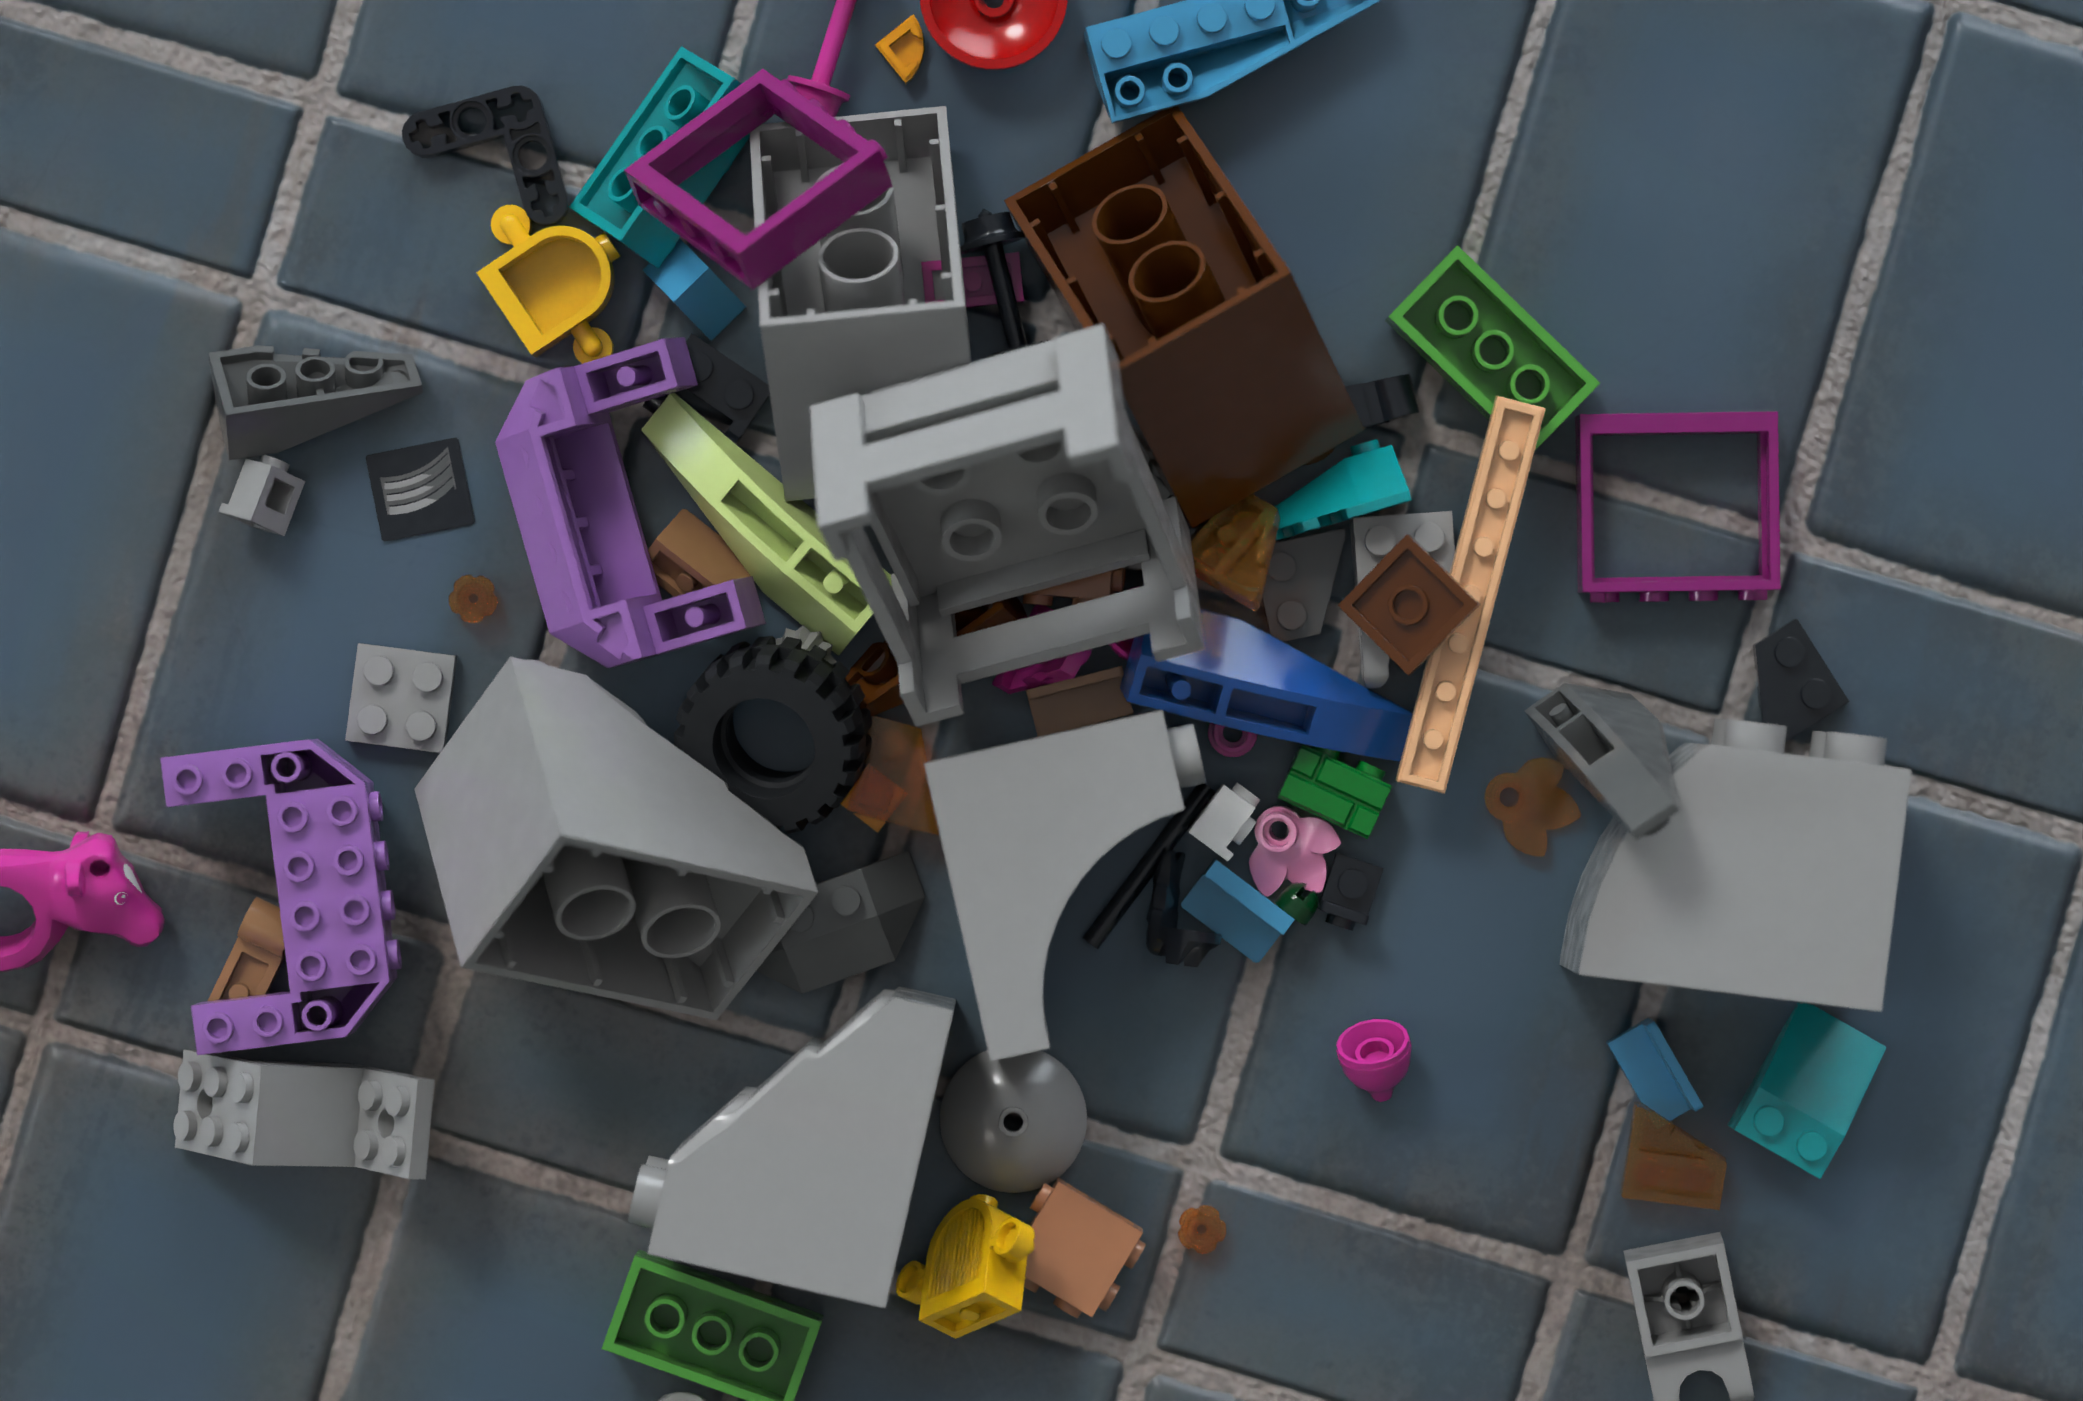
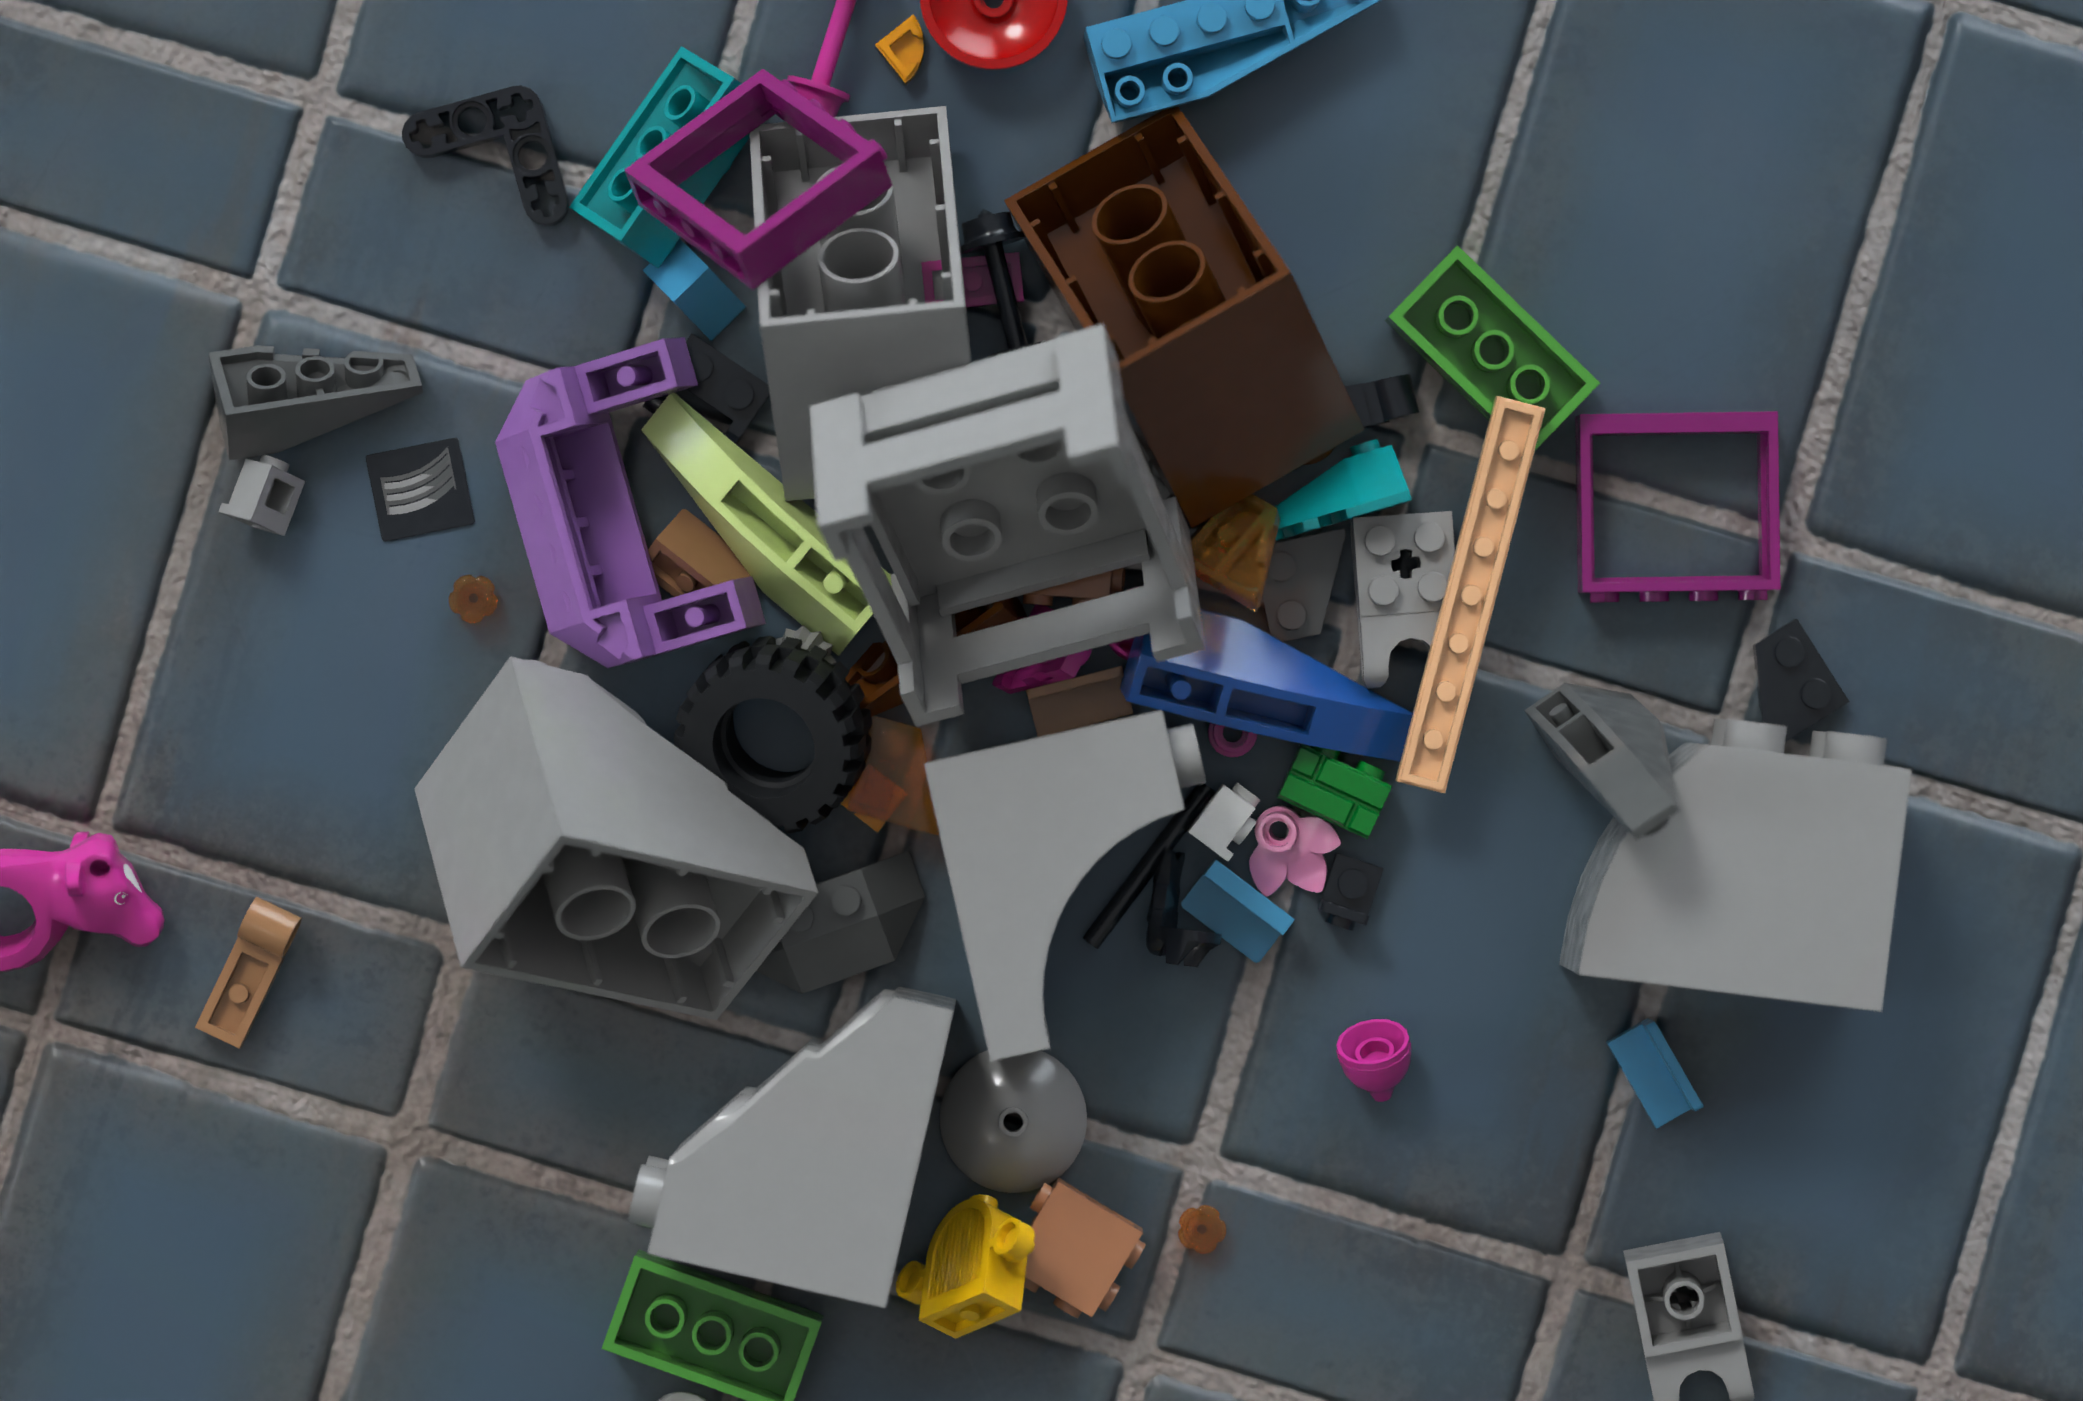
medium lavender wedge [160,739,402,1055] -> none
light grey bracket [173,1049,435,1179] -> none
light grey plate [345,643,458,753] -> none
yellow piece [476,205,621,364] -> none
dark green hinge [1275,882,1318,926] -> none
reddish brown plate [1338,534,1480,675] -> none
clear orange plate [1484,757,1581,856] -> none
clear orange wing [1620,1102,1727,1210] -> none
teal slope [1727,1002,1887,1179] -> none

